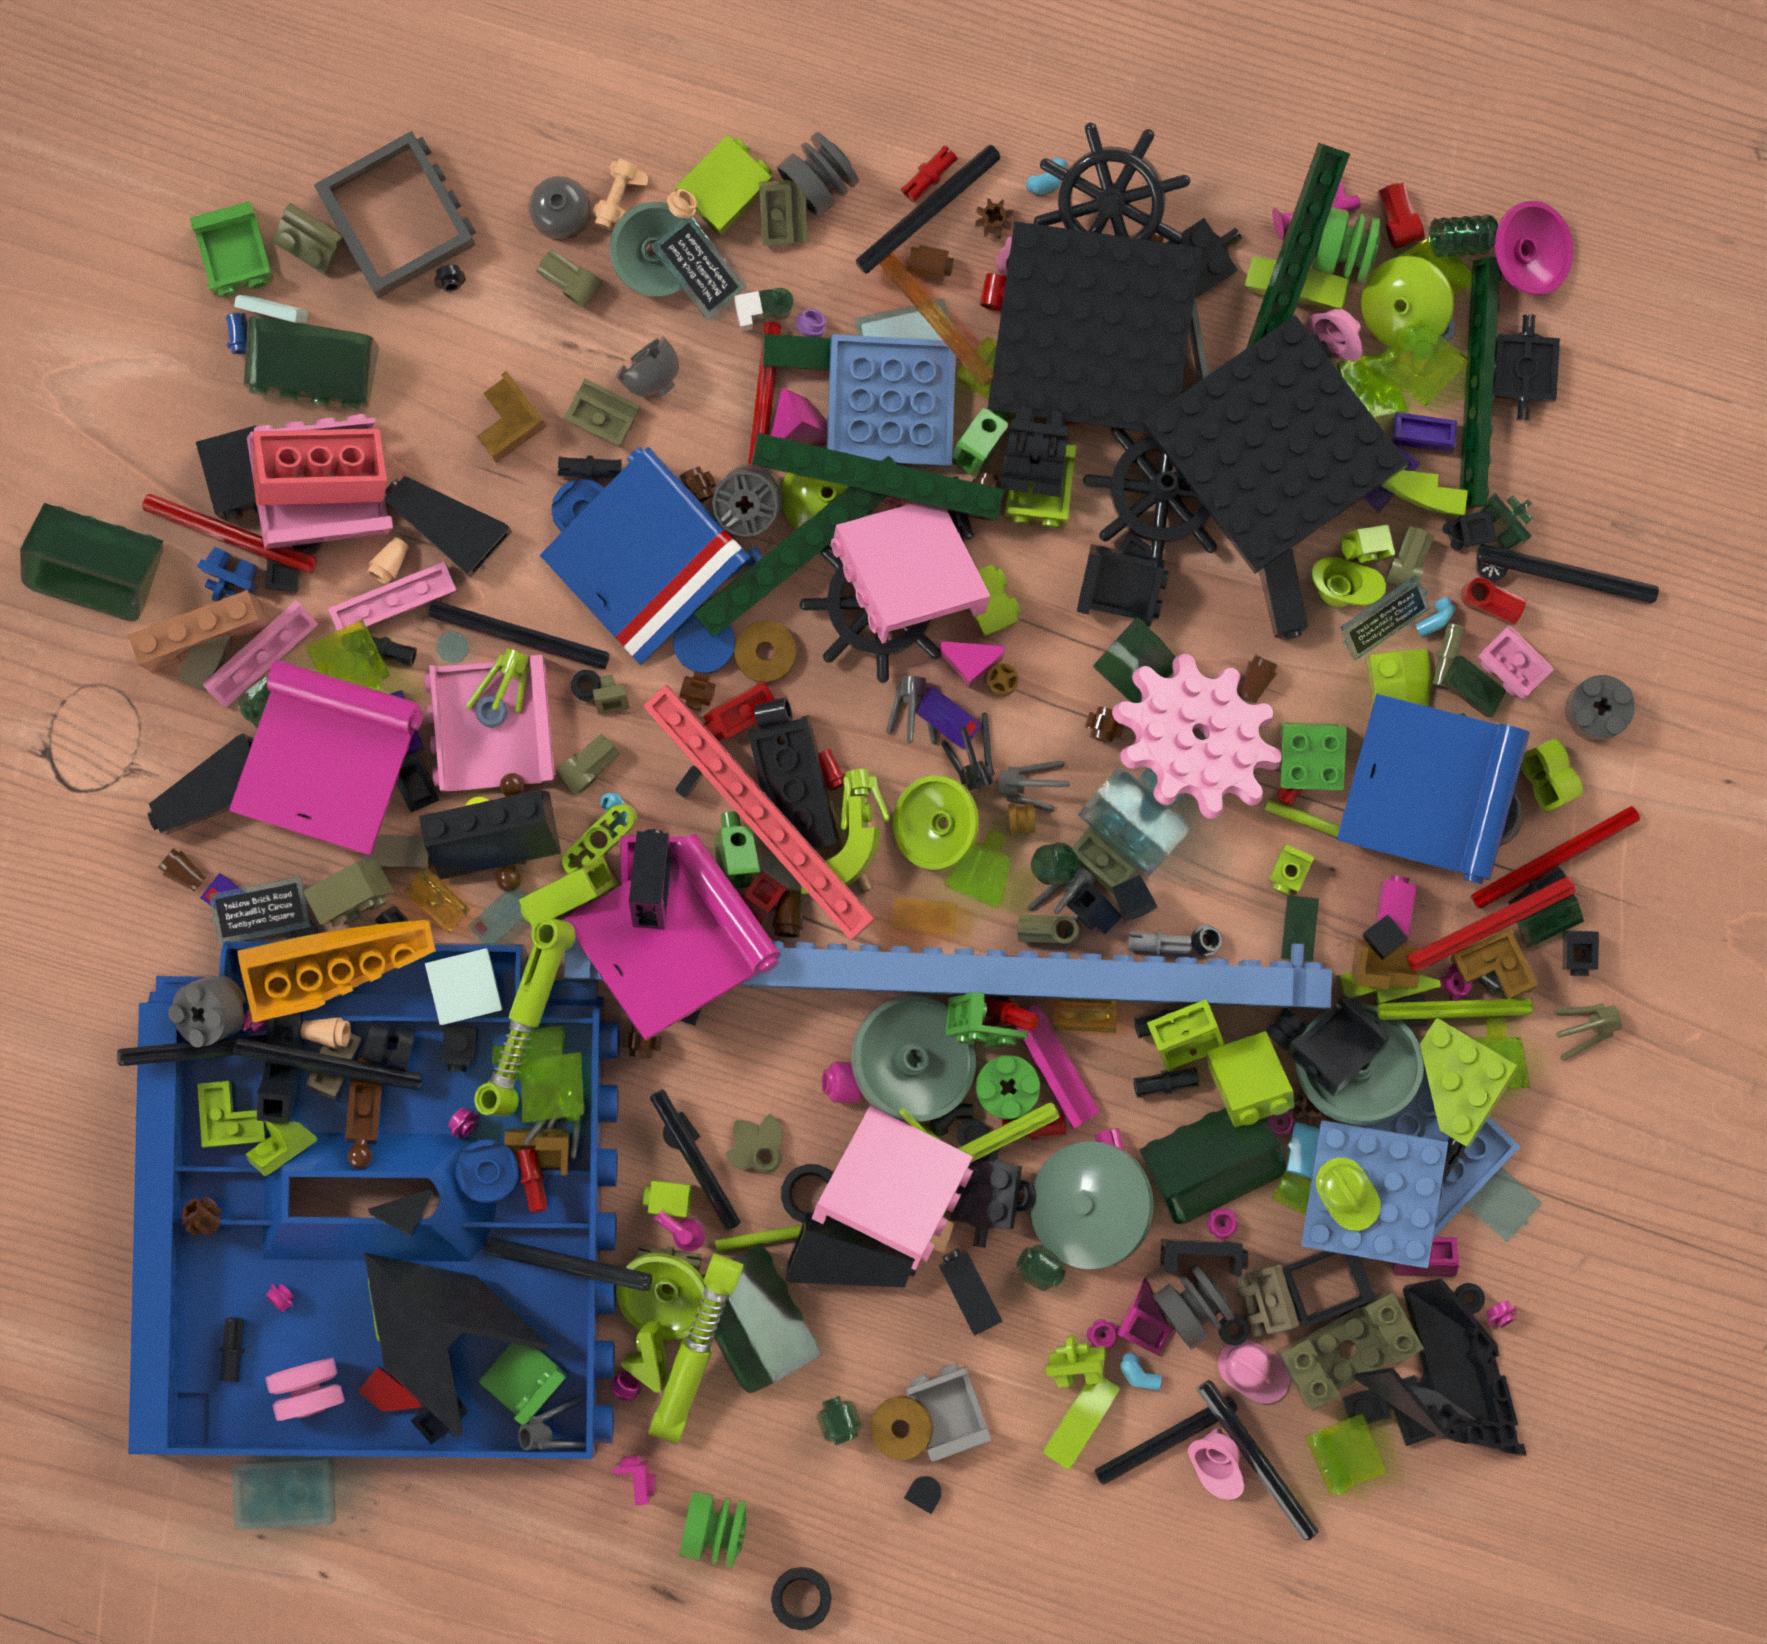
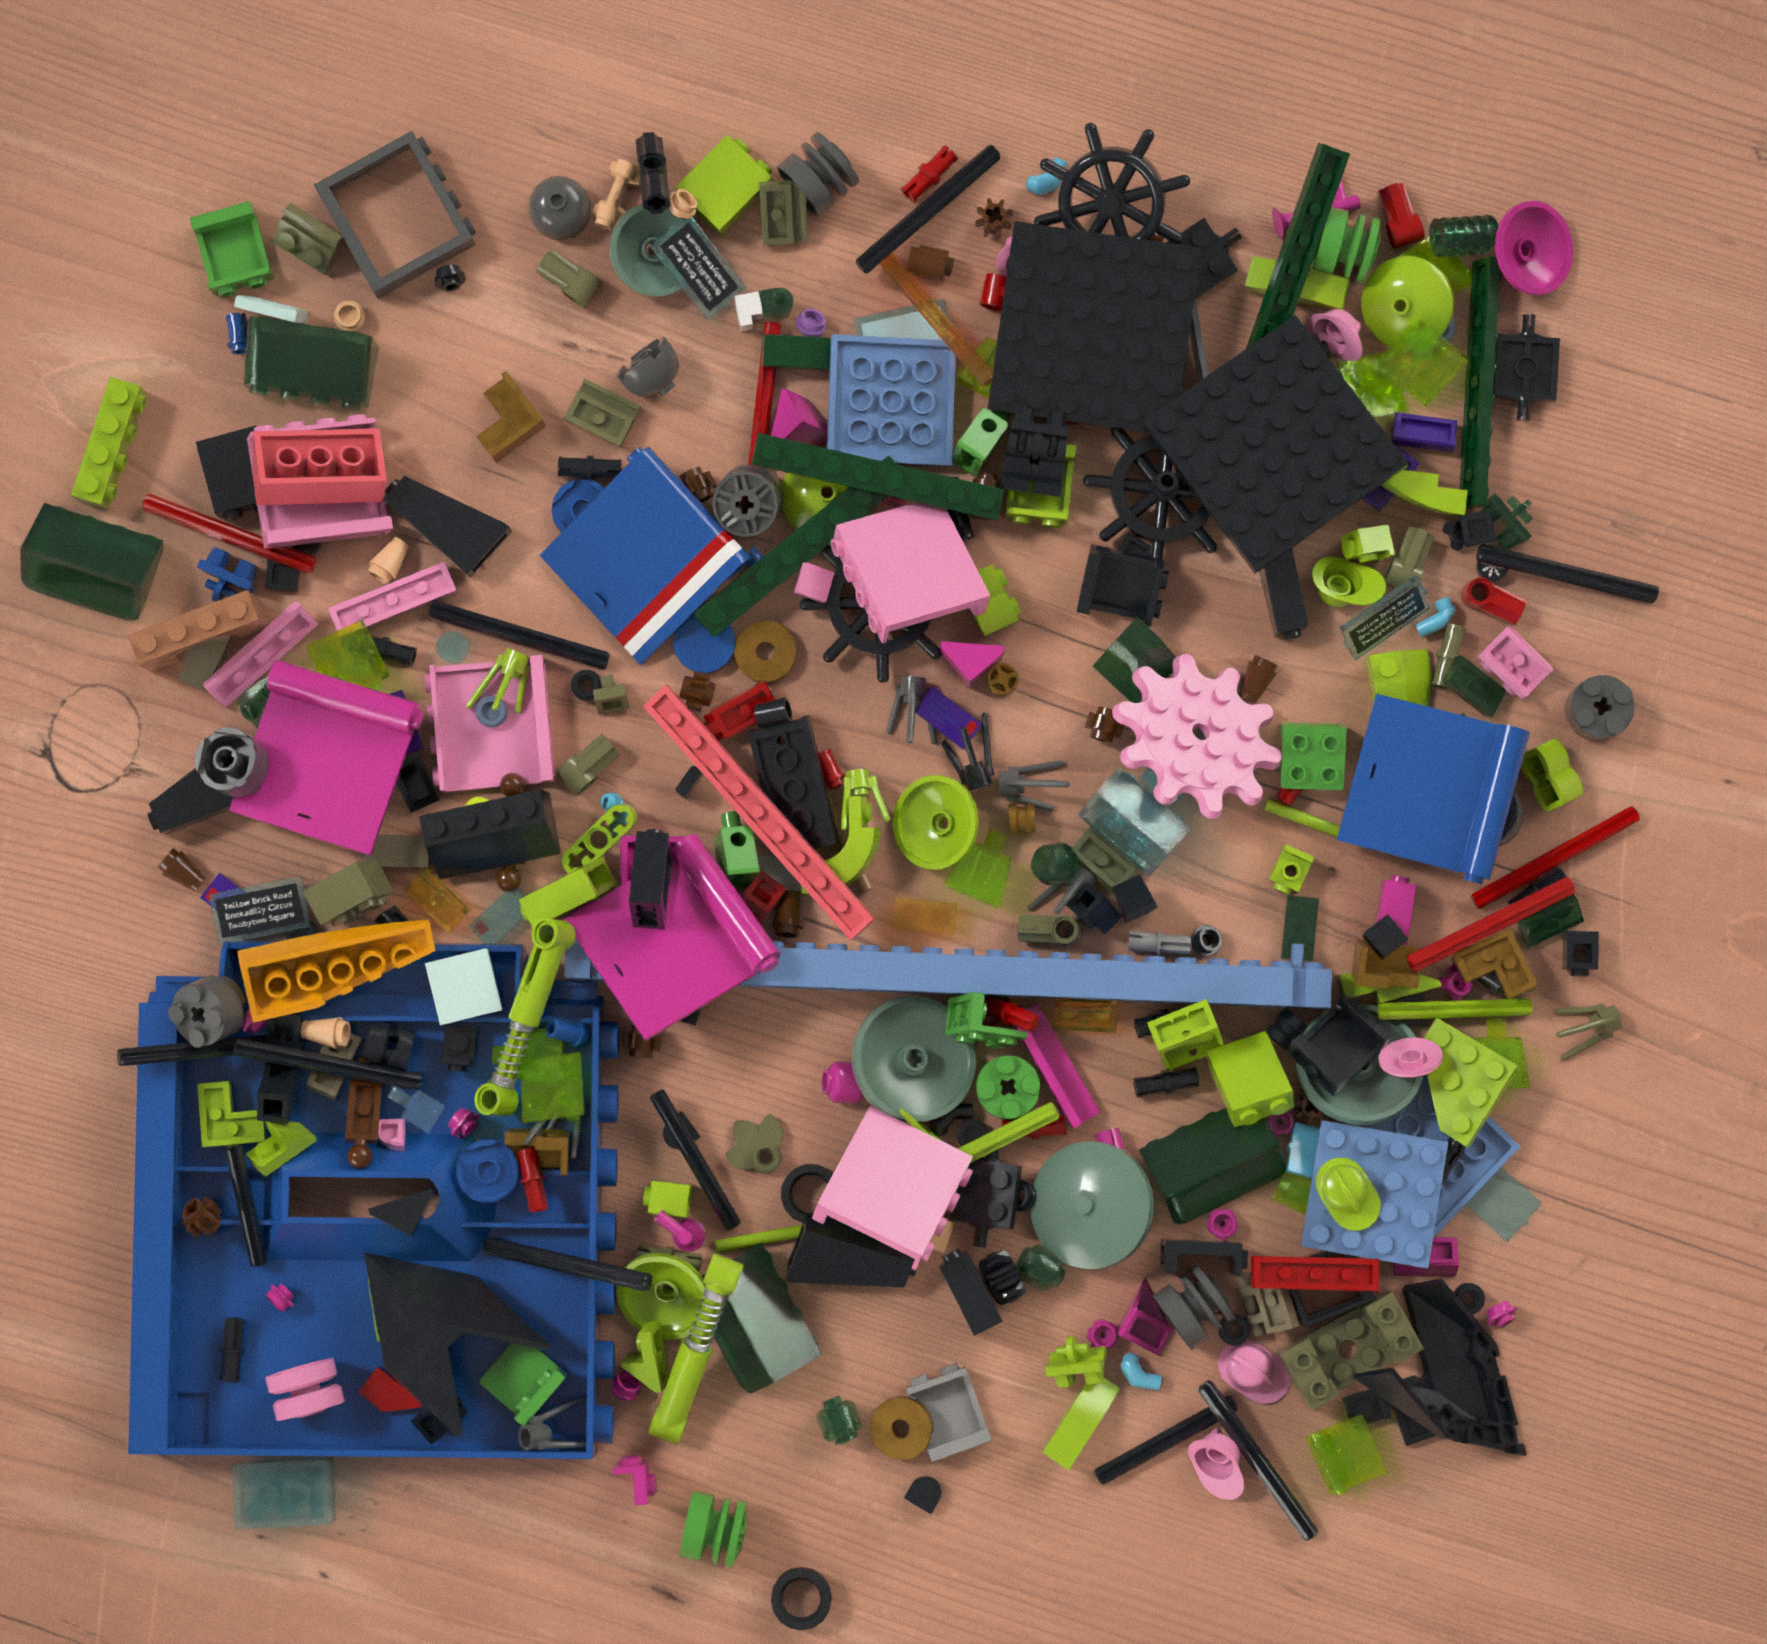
none -> lime brick [71,376,147,510]
none -> brick [195,727,269,798]
none -> black axle [225,1144,267,1267]
none -> light nougat plate [334,301,365,332]
none -> bright pink tile [378,1119,406,1152]
none -> clear light blue plate [387,1086,446,1133]
none -> blue pin [546,1018,589,1047]
none -> black piece [635,132,670,214]
none -> bright pink tile [794,563,834,603]
none -> black gear [979,1250,1026,1306]
none -> red plate [1251,1256,1379,1291]
none -> bright pink dish [1378,1038,1443,1077]

